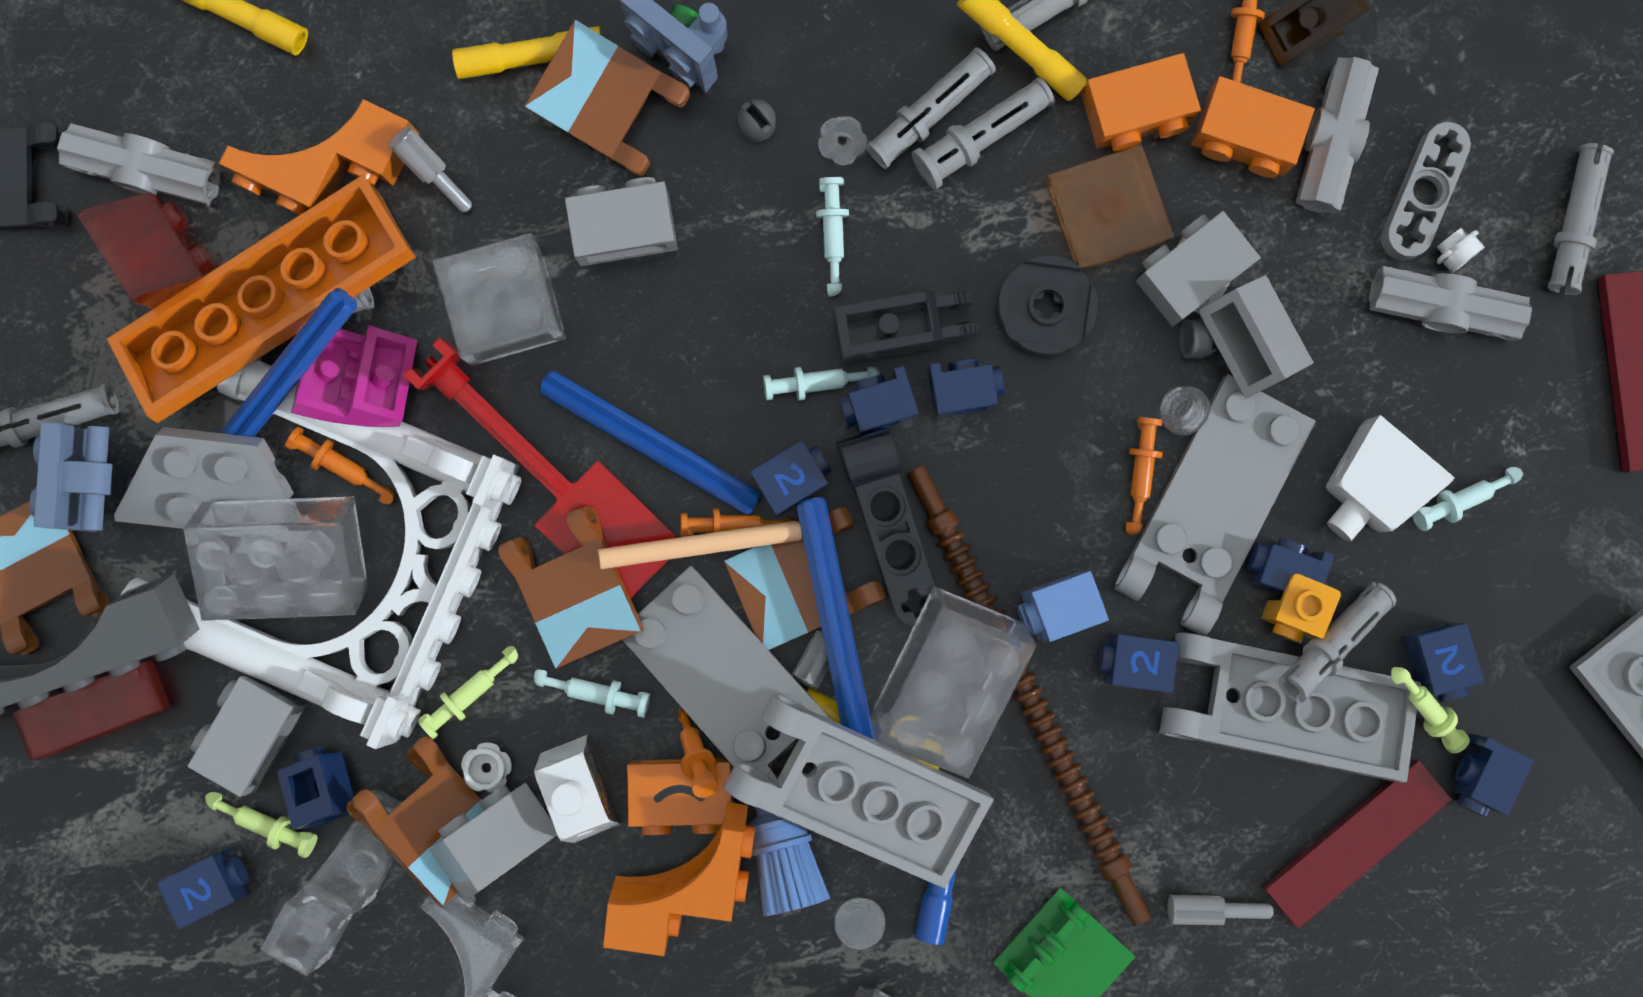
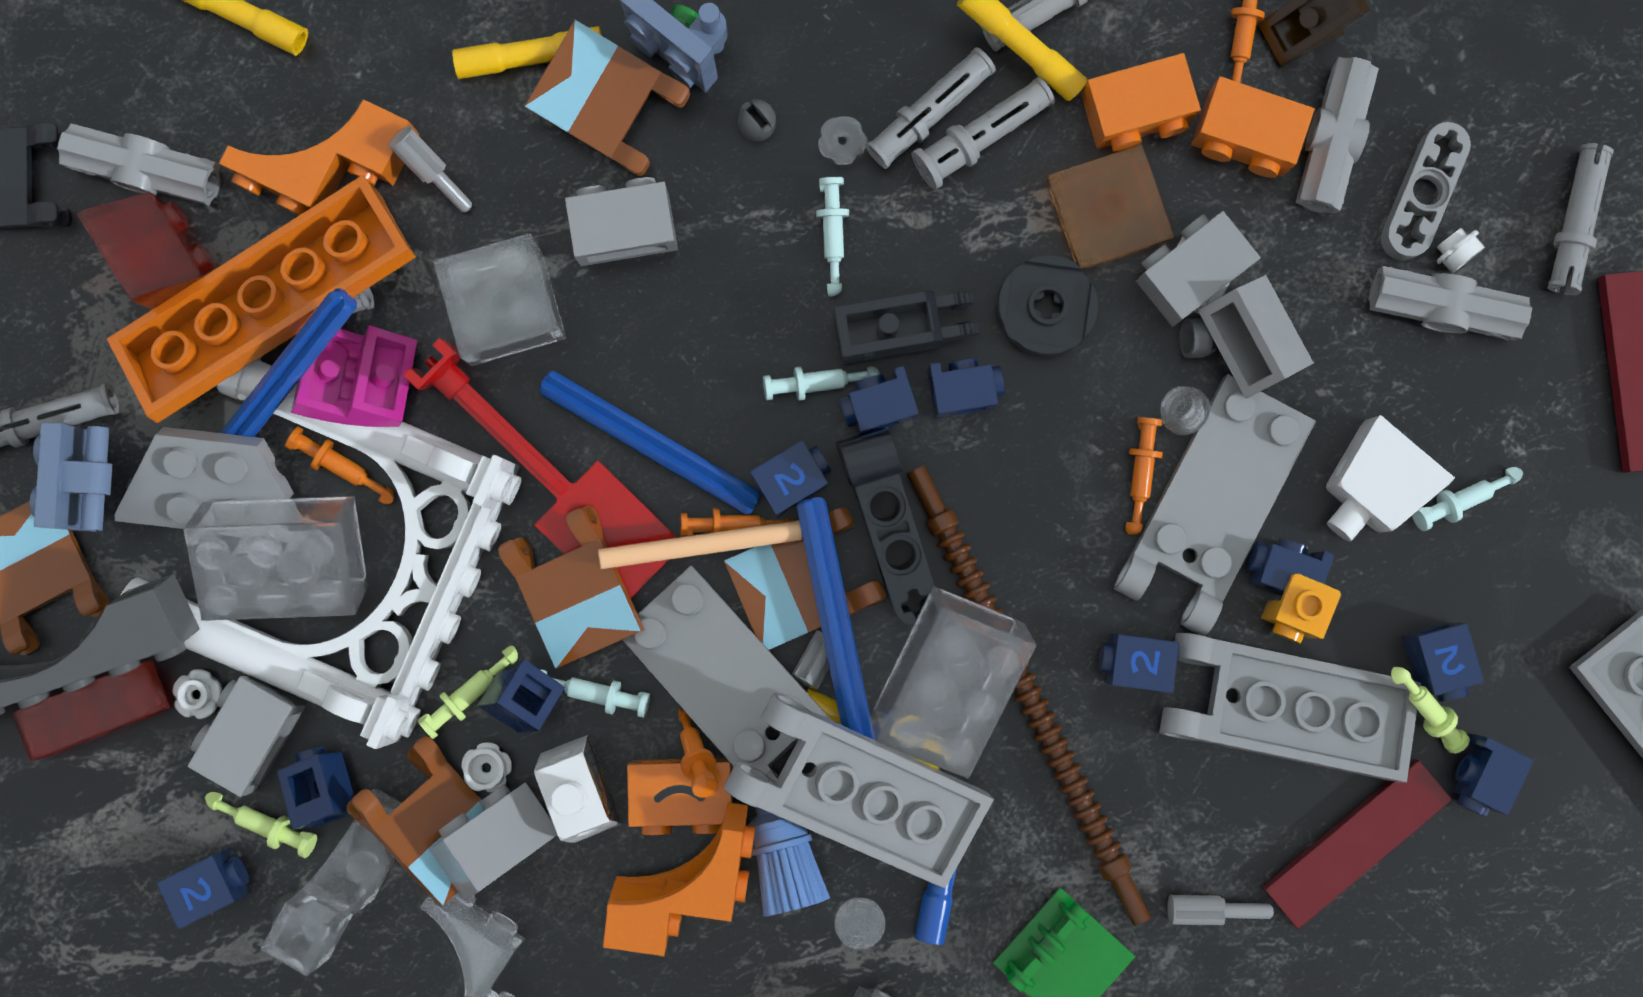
medium blue brick [1017,571,1109,642] -> none
light grey pin [1278,582,1396,702] -> none
none -> white plate [173,669,223,719]
none -> dark blue brick [477,659,565,733]

